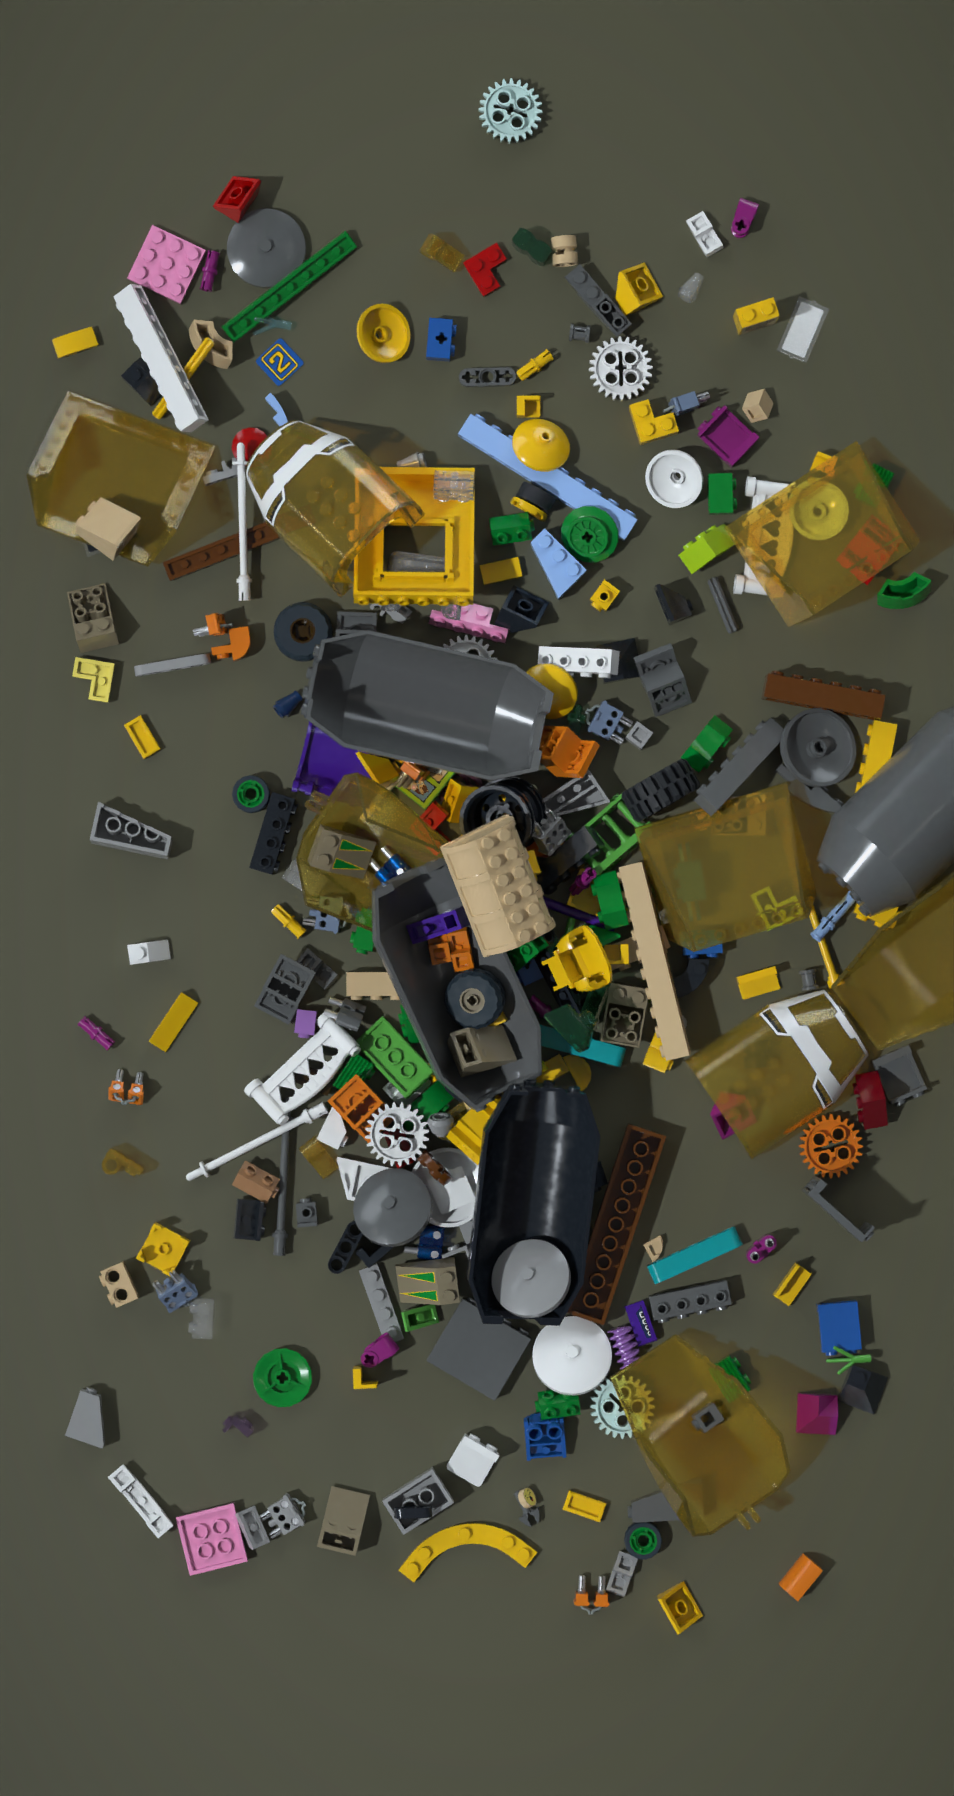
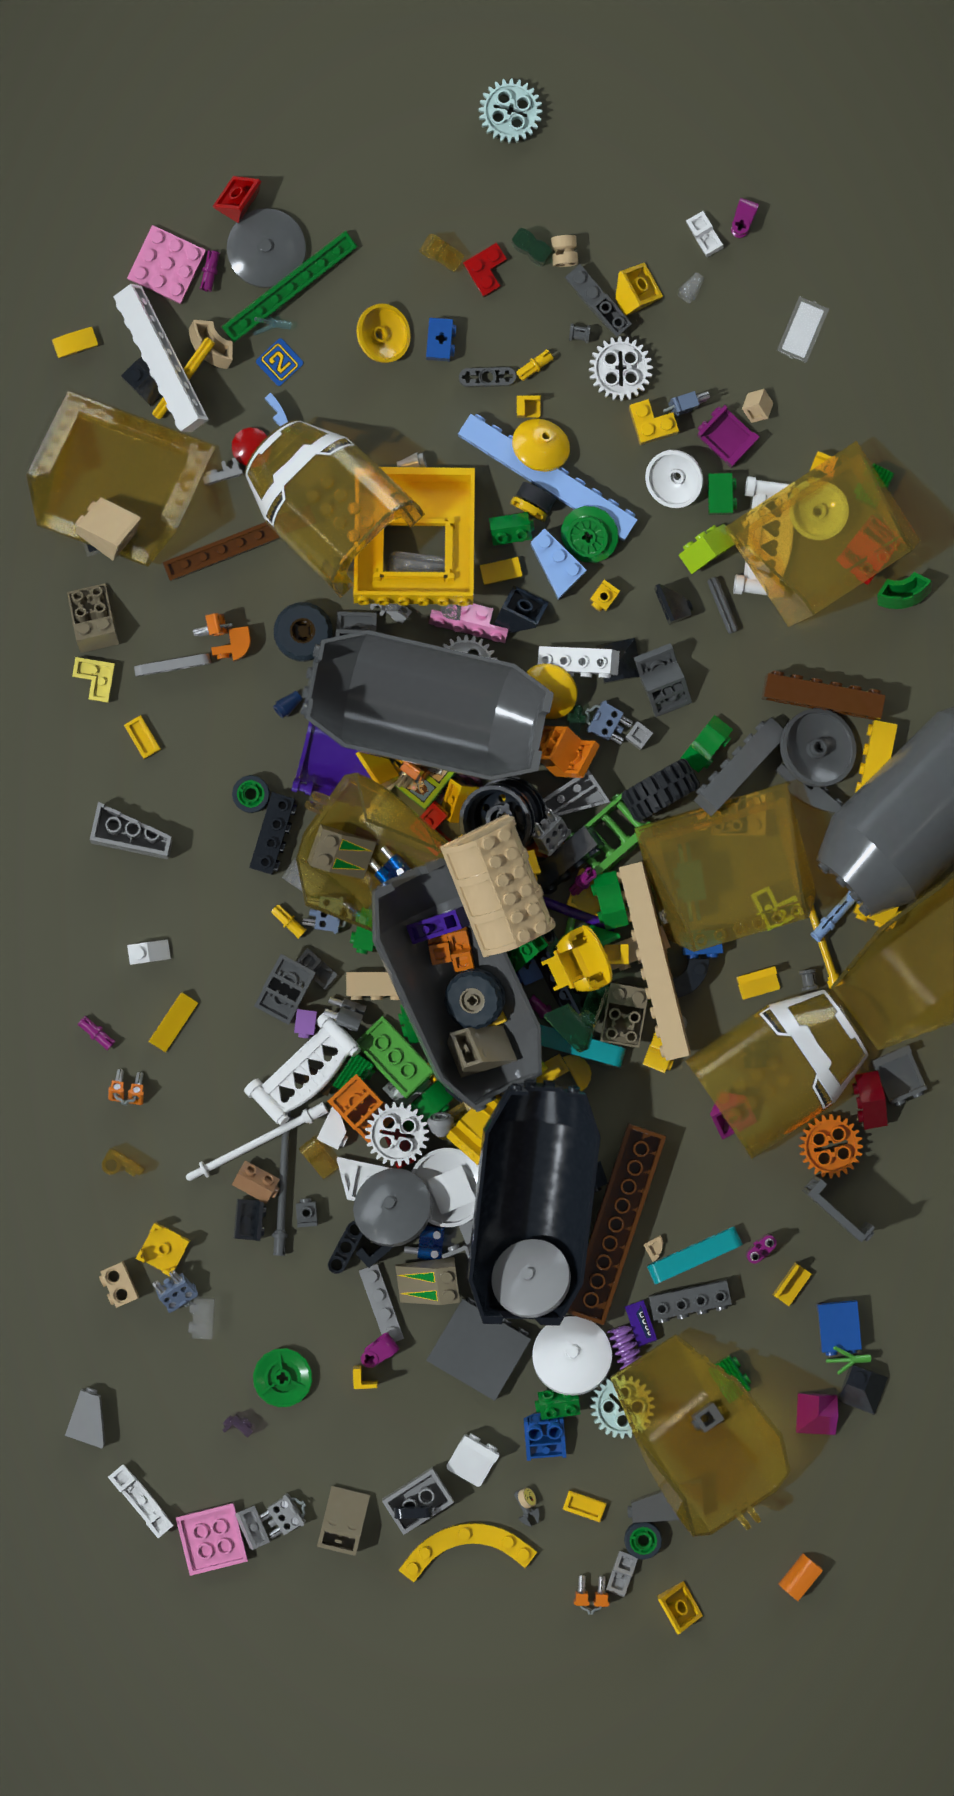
white bar [232,442,252,601] -> none
bright green slope [401,1304,439,1332] -> none
reddish brown plate [417,1150,453,1186] -> none
clear brick [433,470,475,503] -> none
yellow brick [733,297,780,335] -> none

